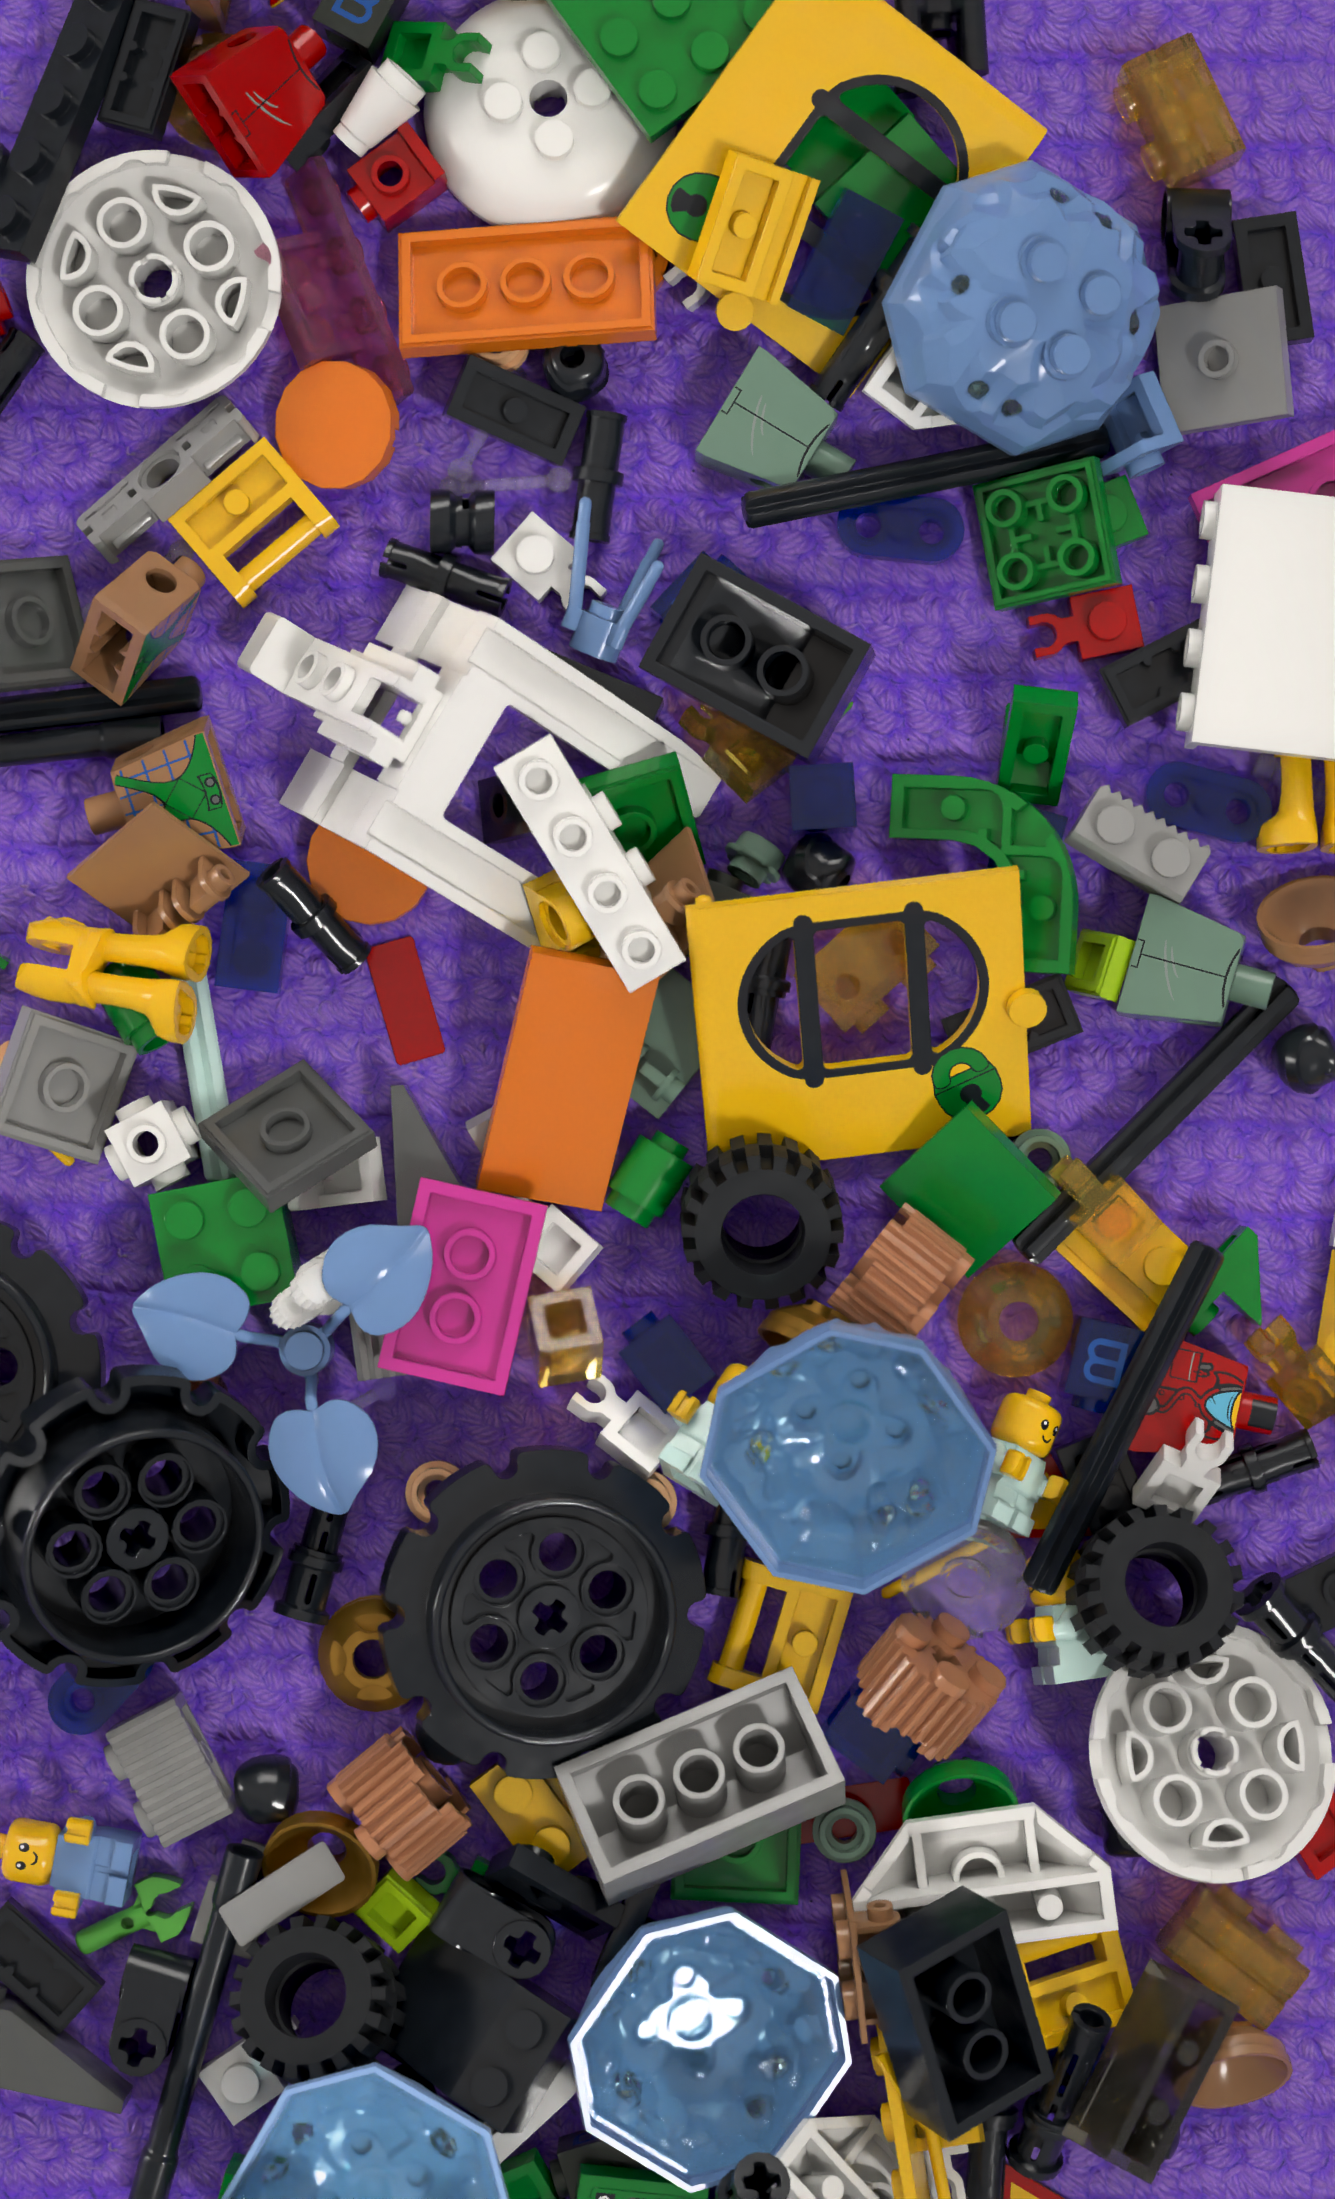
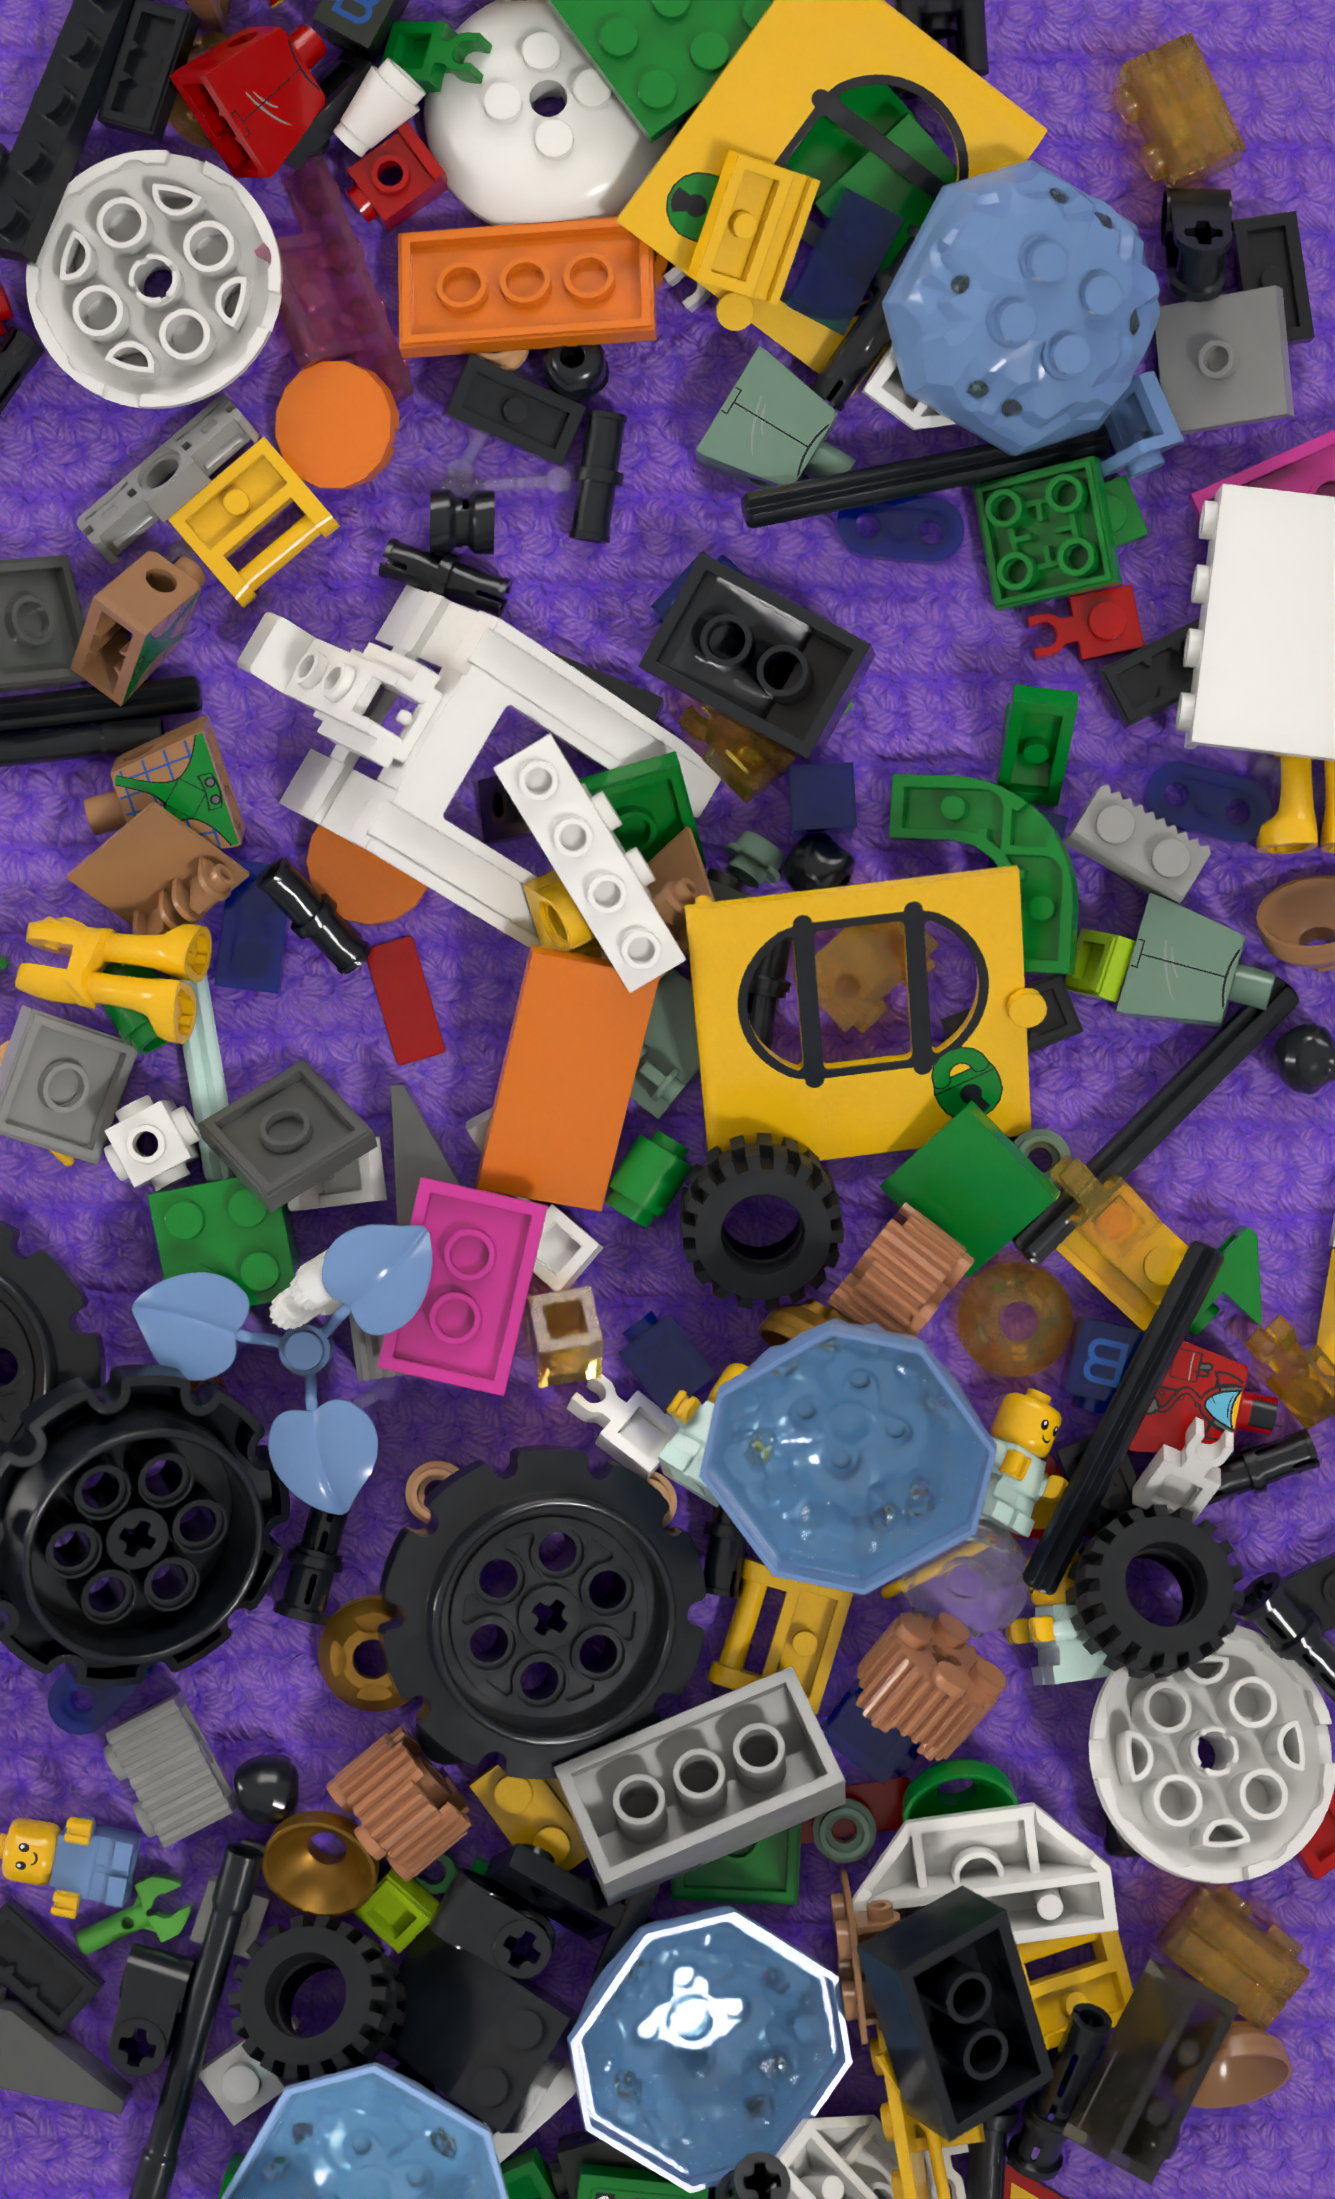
light grey sticker [219,1841,345,1946] -> none
white plate [491,511,607,611] -> none
medium blue plant [561,497,664,663] -> none

